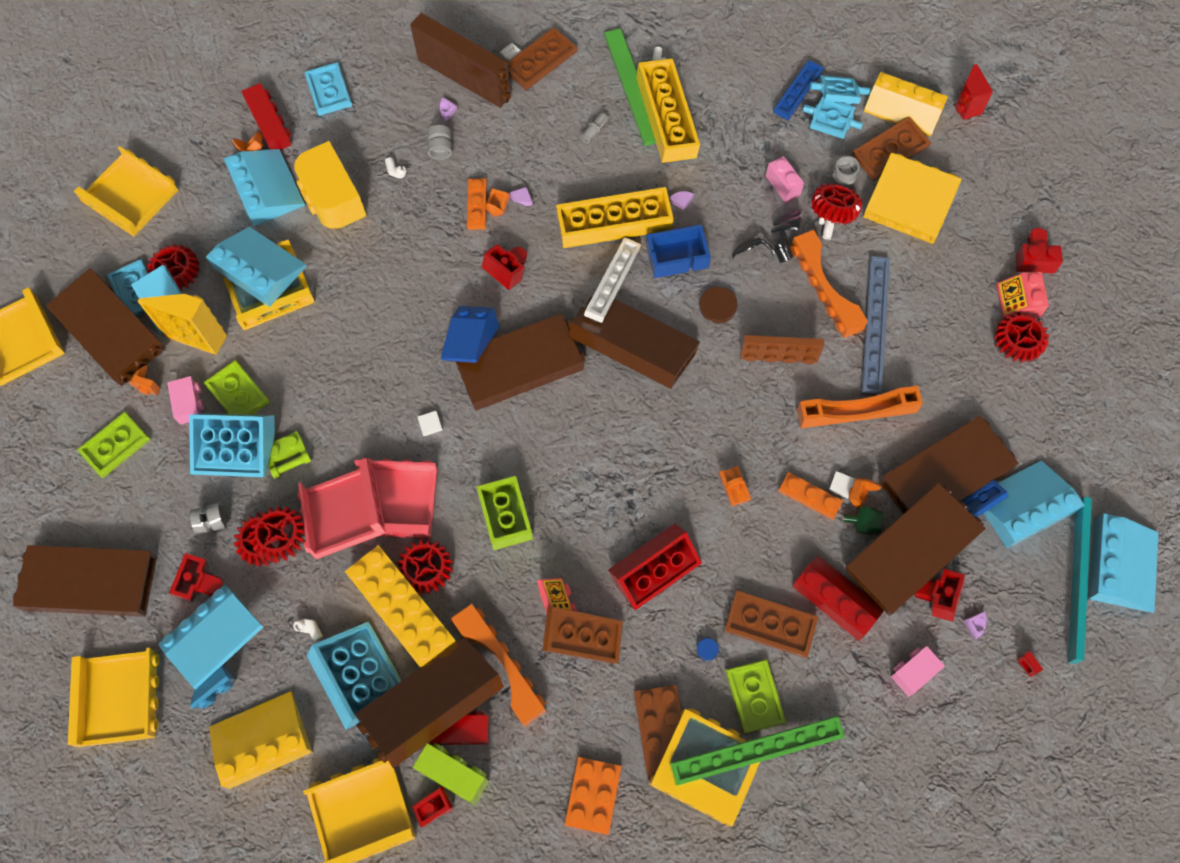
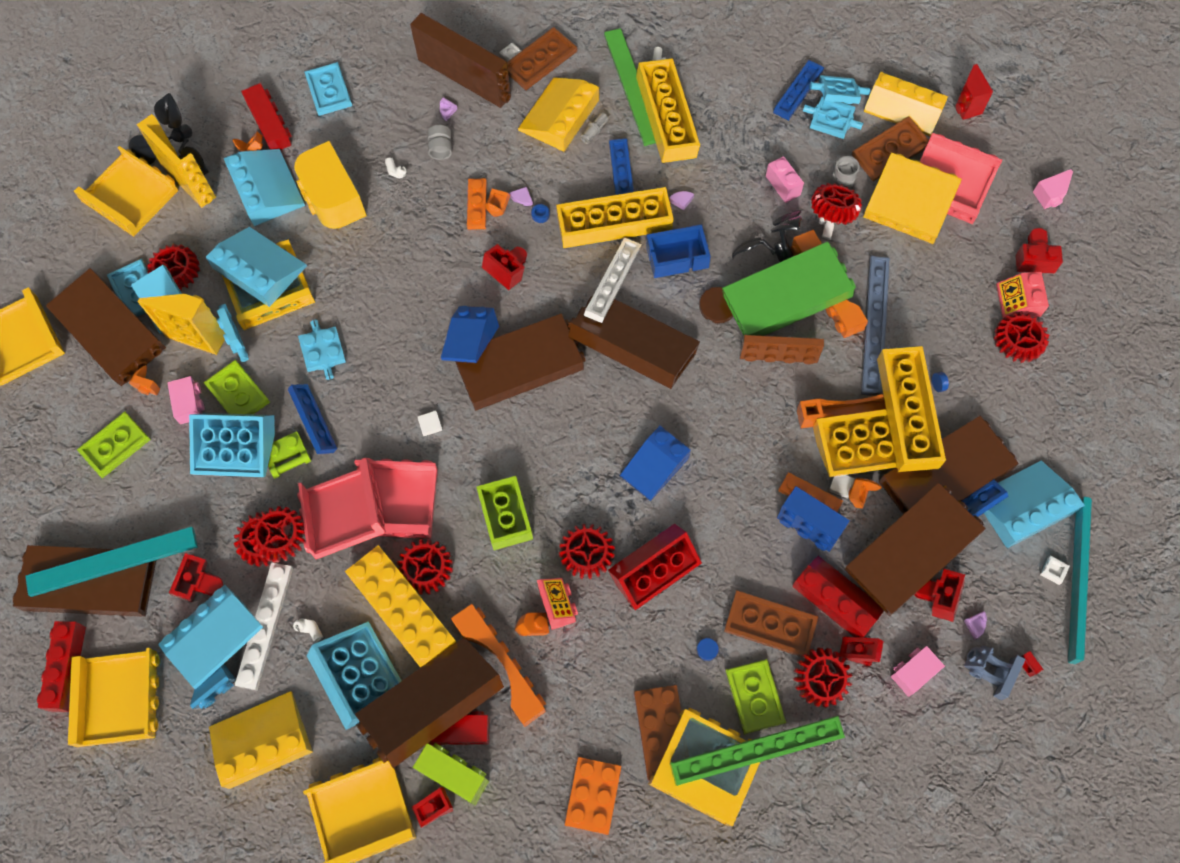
light grey wheel [190,502,227,535] -> none
dark orange plate [542,606,623,664] -> none
orange hips [719,466,751,507] -> none
dark green piece [844,506,883,534] -> none
medium azure slope [1088,513,1159,613] -> none
none -> teal tile [25,527,198,597]
none -> red brick [37,621,86,712]
none -> black plant [129,93,209,175]
none -> yellow panel [137,114,216,208]
none -> medium azure plate [217,304,249,362]
none -> white plate [235,562,293,691]
none -> blue plate [288,384,337,454]
none -> medium azure plate [298,320,346,380]
none -> orange plate [515,613,549,636]
none -> yellow slope [518,78,599,152]
none -> blue tile [531,204,550,223]
none -> red gear [559,523,615,579]
none -> blue plate [609,139,634,195]
none -> blue slope [620,426,691,501]
none -> bright green brick [722,242,856,336]
none -> blue piece [777,486,850,552]
none -> red gear [793,647,853,708]
none -> yellow slope [813,409,897,477]
none -> red slope [839,637,884,666]
none -> yellow brick [877,346,946,472]
none -> coral panel [920,133,1002,224]
none -> blue tile [932,372,949,392]
none -> sand blue tile [964,646,1026,701]
none -> bright pink slope [1033,169,1073,209]
none -> white tile [1040,555,1070,585]

